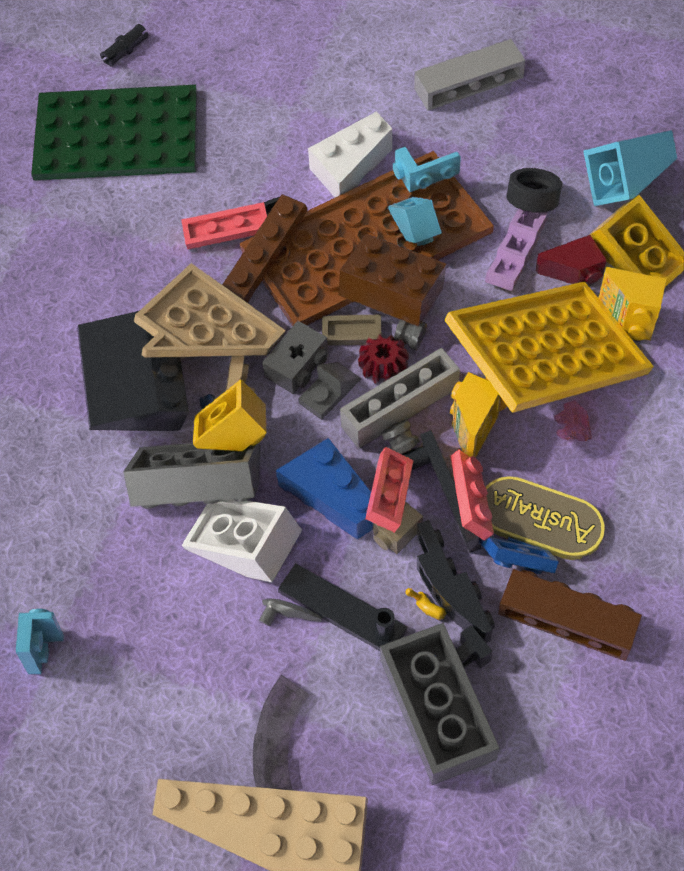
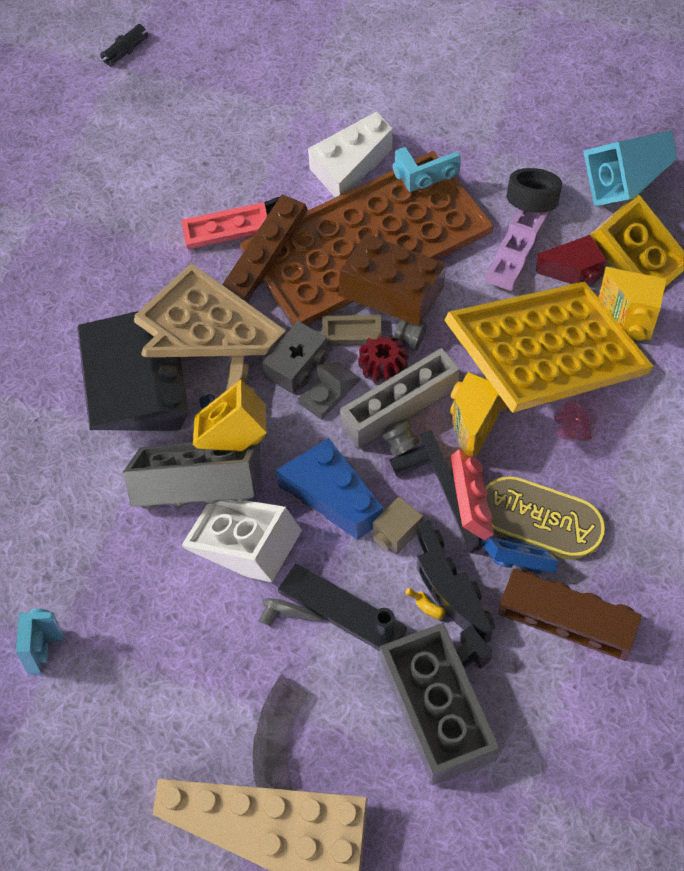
dark green plate [31,84,197,180] -> none
coral plate [365,447,413,533] -> none
medium azure slope [388,197,441,246] -> none
light grey brick [414,39,525,111] -> none

